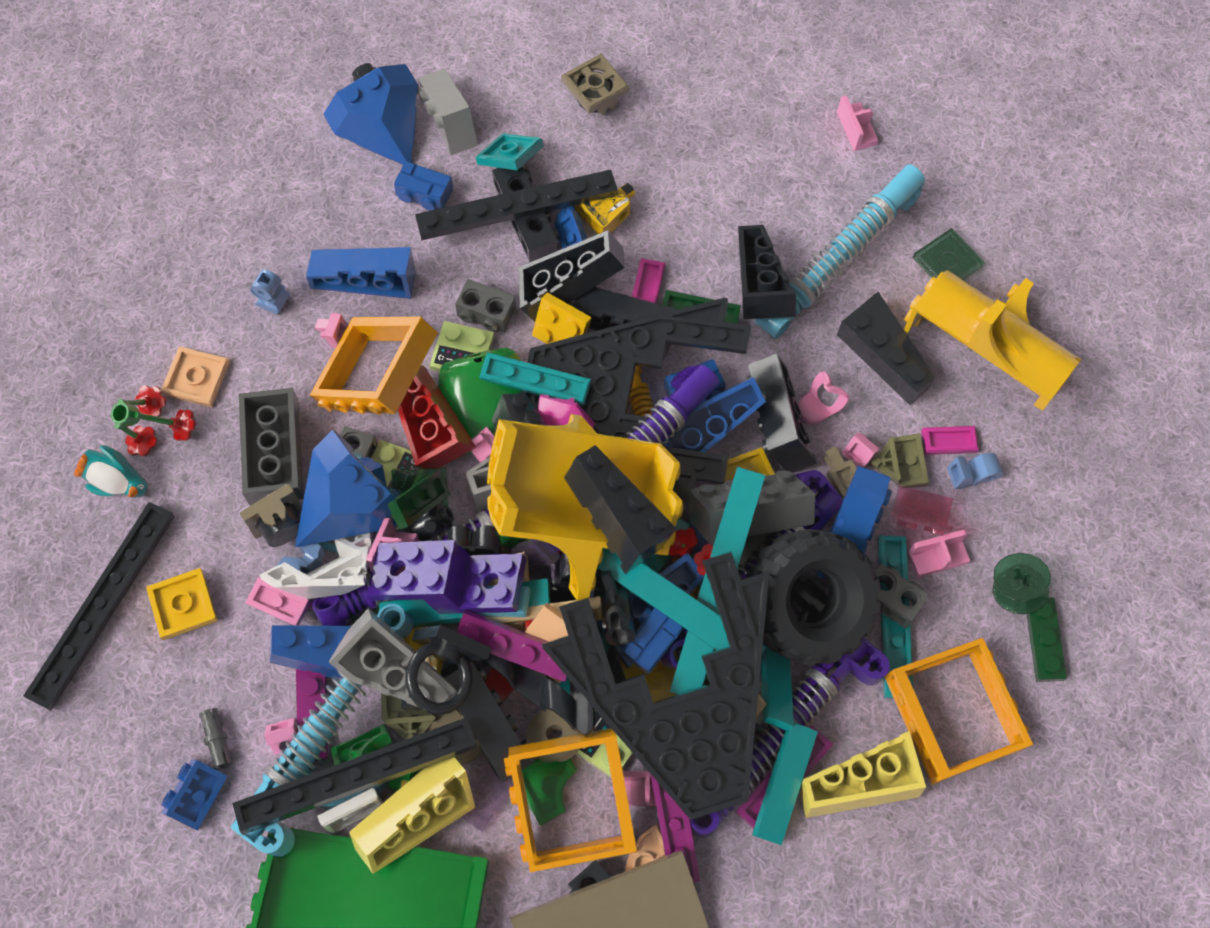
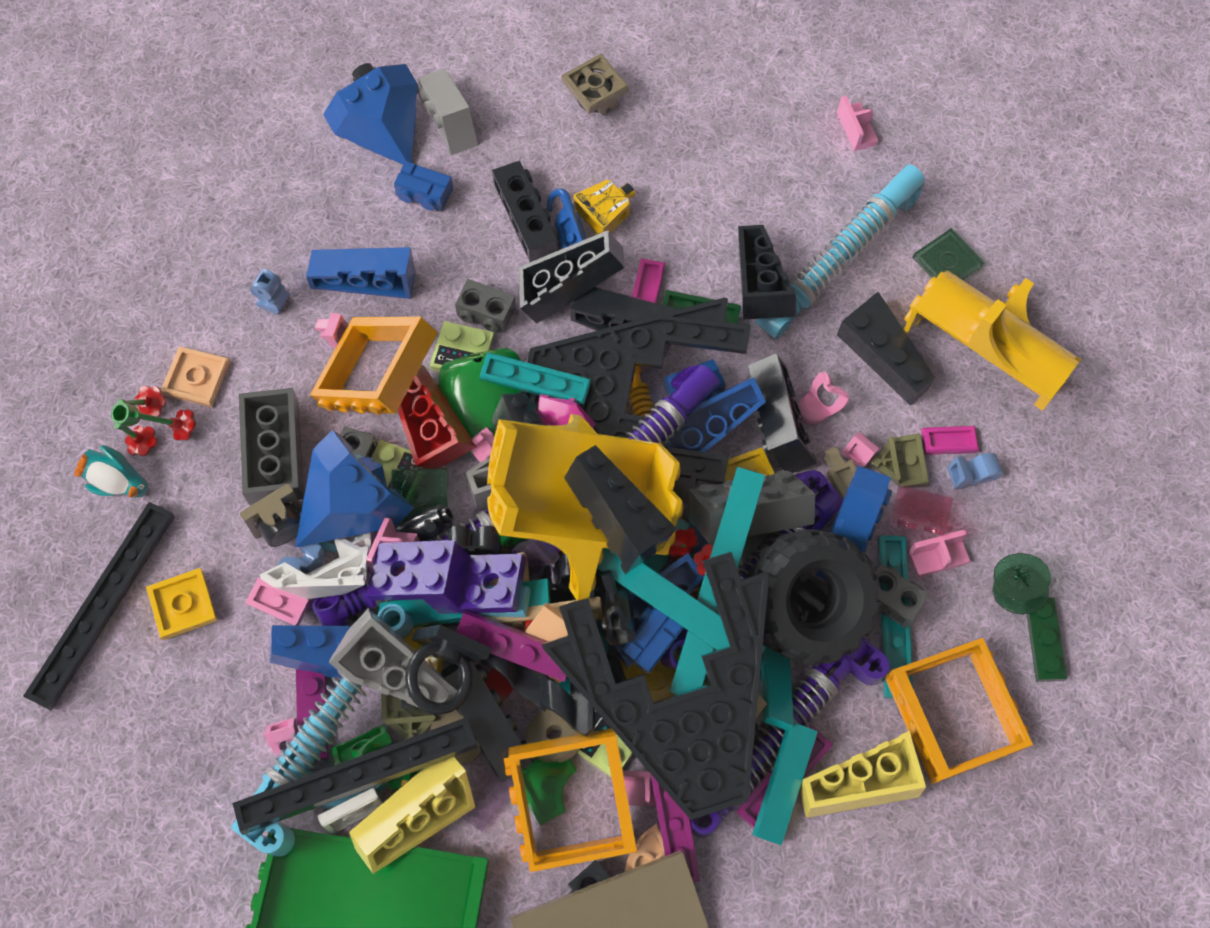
blue bracket [161,759,228,831] -> none
dark grey pin [199,708,232,770] -> none
dark green plate [387,470,451,529] -> none
black plate [415,169,618,241] -> none
teal tile [475,133,544,170] -> none
yellow plate [532,293,592,344] -> none

